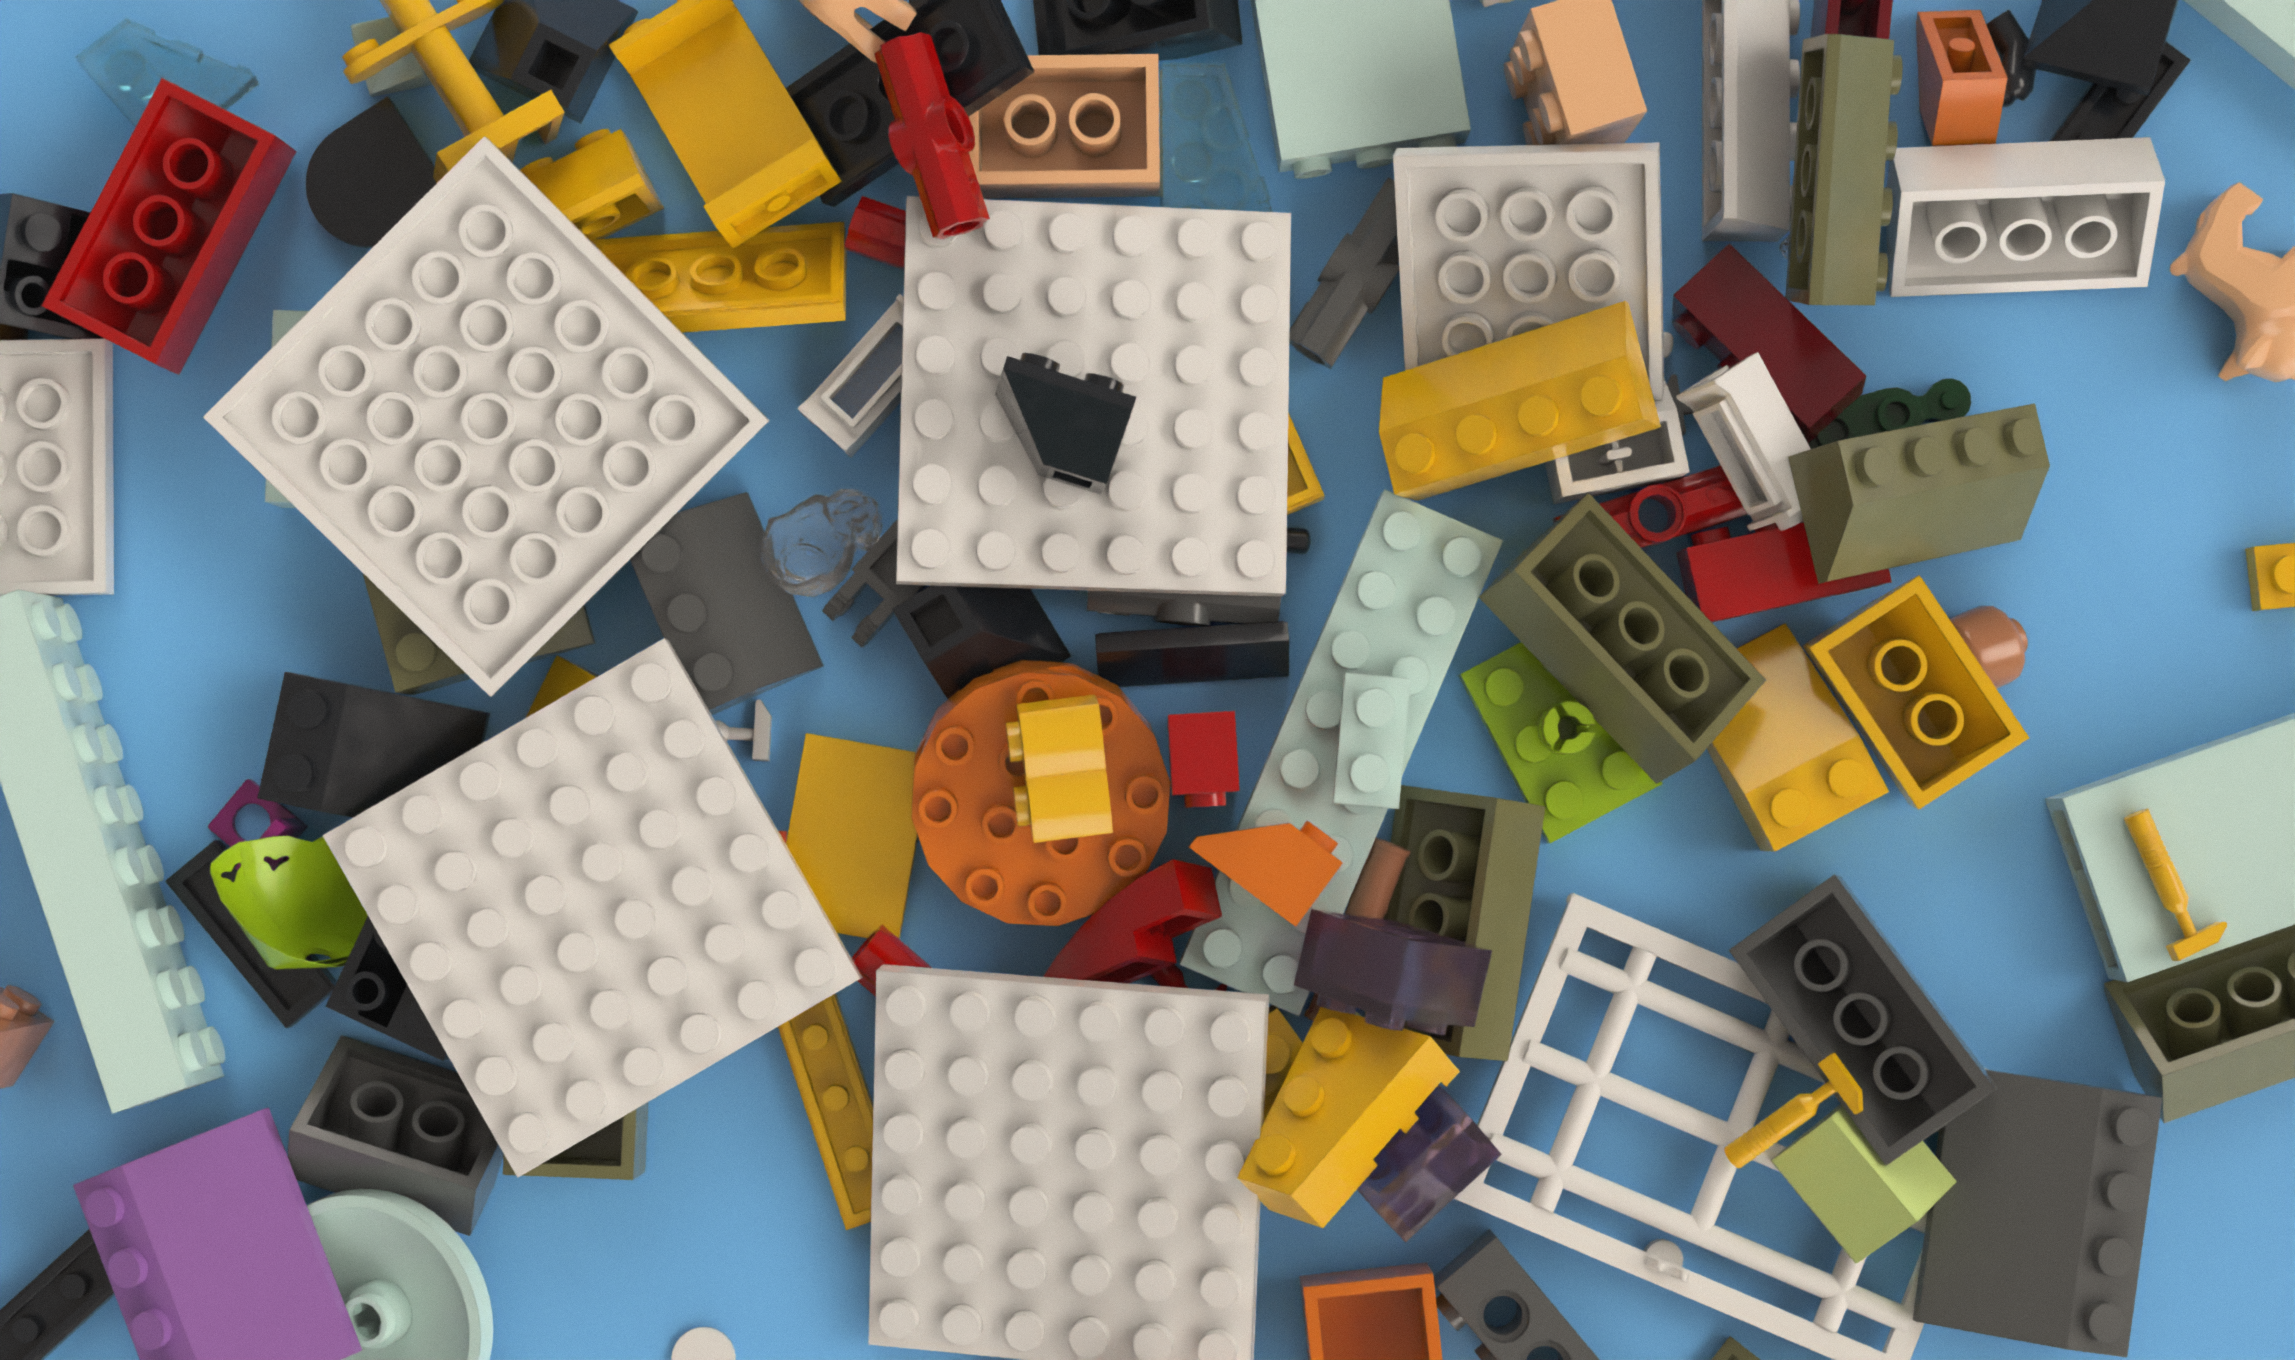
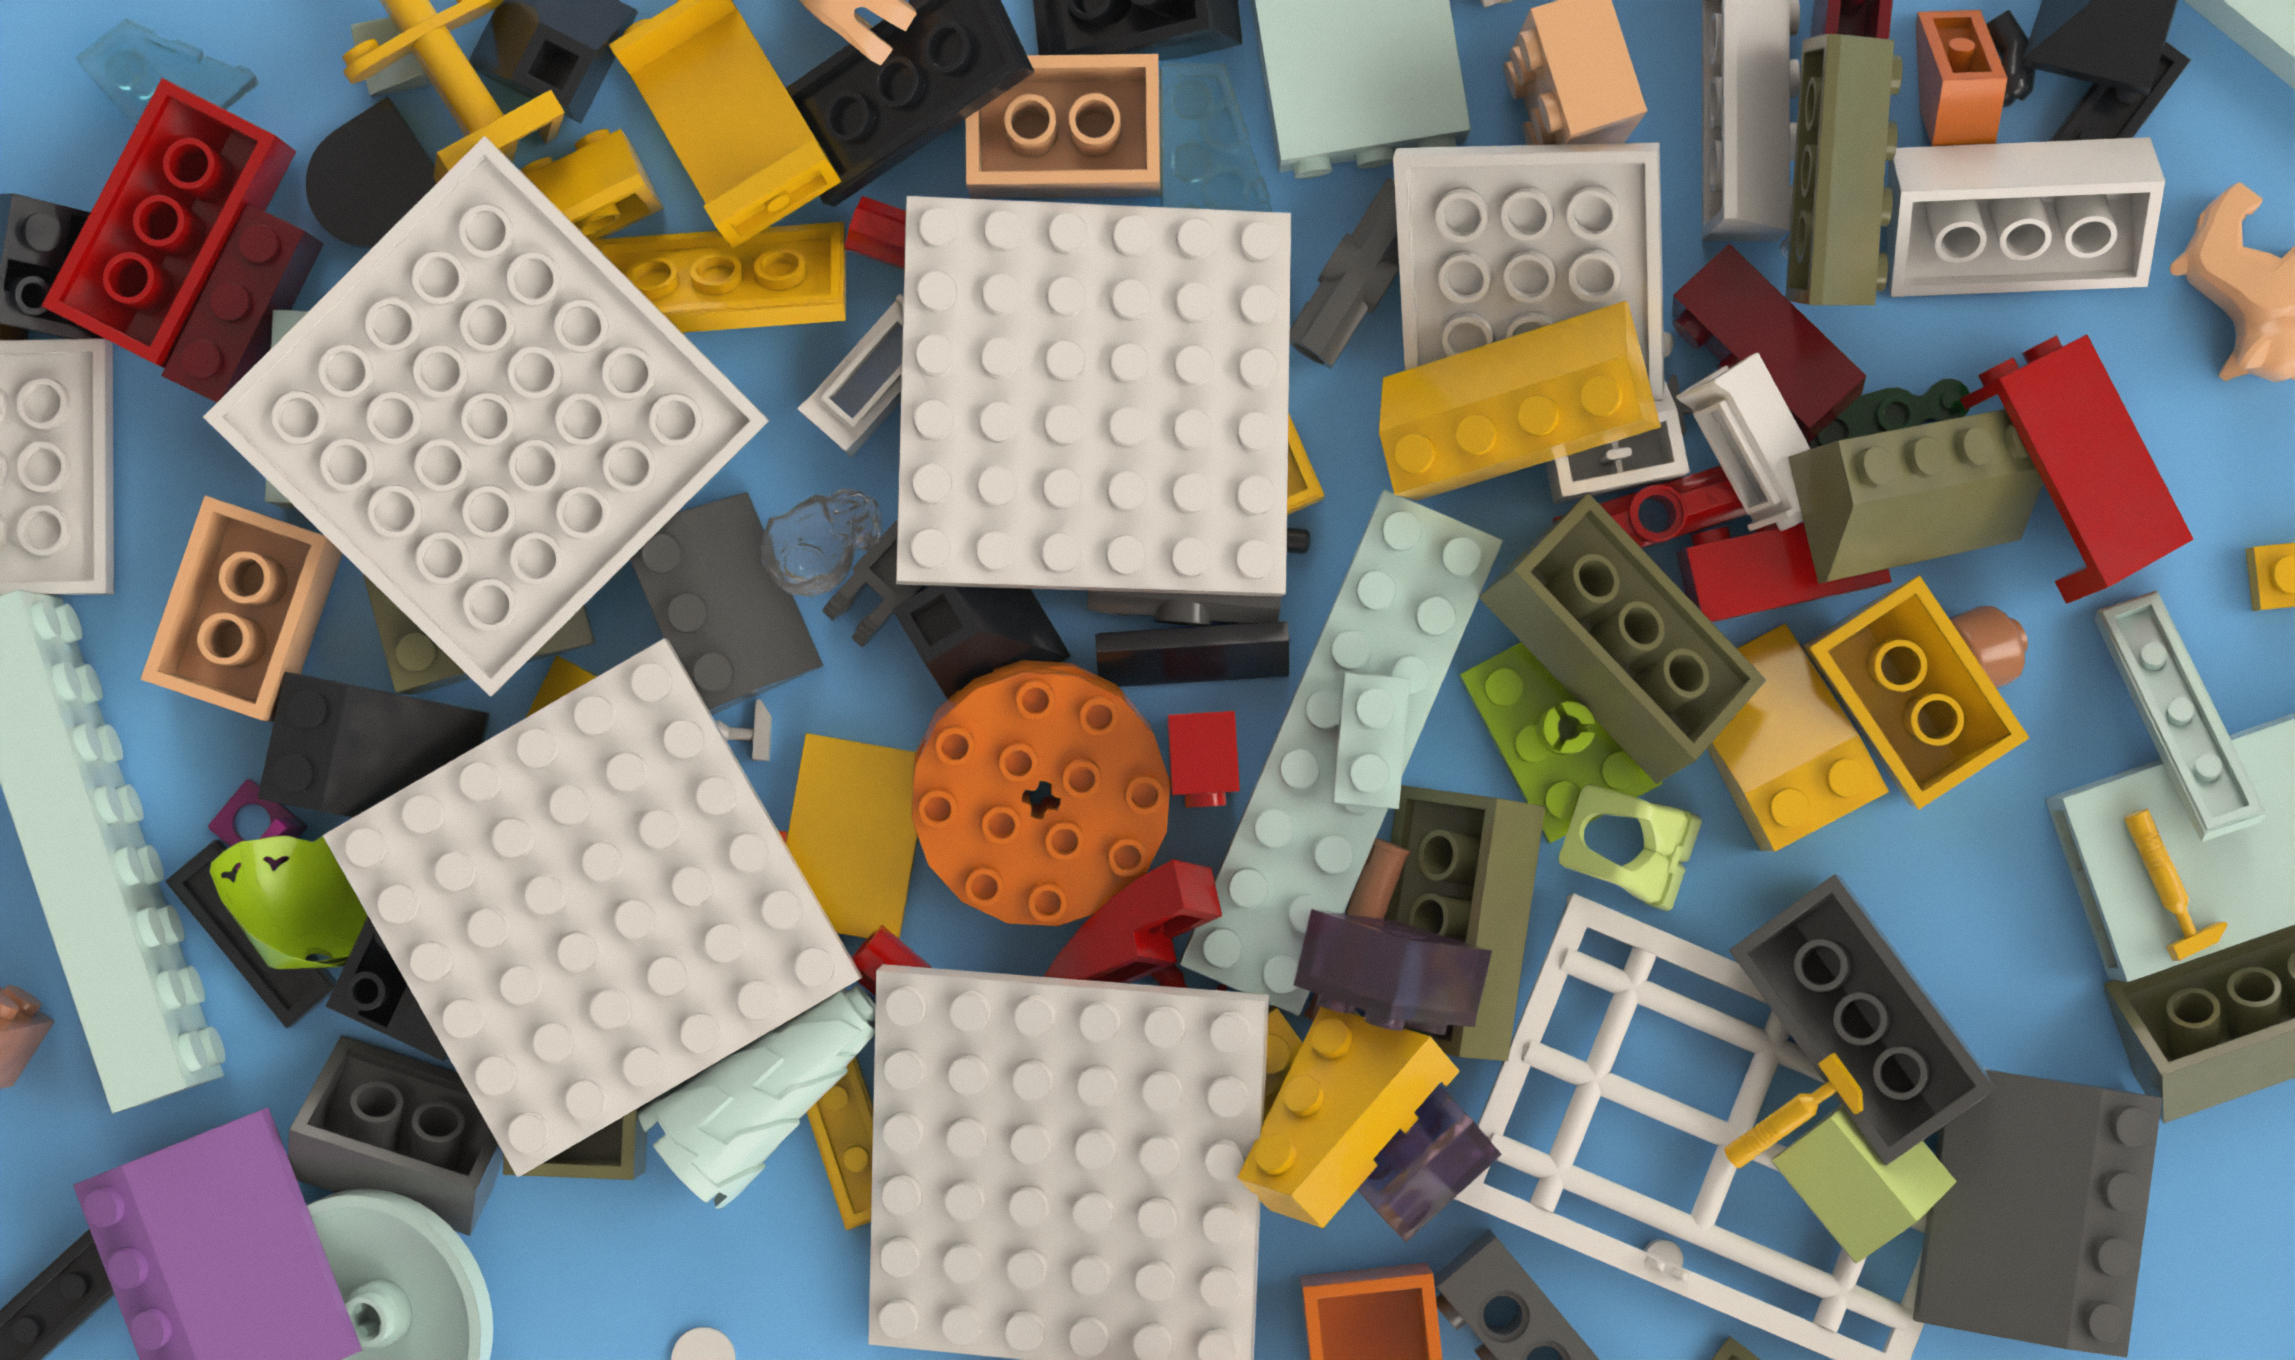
red piece [874,32,990,239] -> none
black slope [995,353,1136,495] -> none
yellow brick [1006,695,1113,843] -> none
orange slope [1188,821,1343,927] -> none
none -> light nougat brick [141,495,343,722]
none -> dark red brick [161,203,324,403]
none -> light aqua cone [638,985,876,1209]
none -> yellowish green piece [1559,784,1702,912]
none -> red panel [1960,334,2194,604]
none -> light aqua tile [2094,590,2267,842]

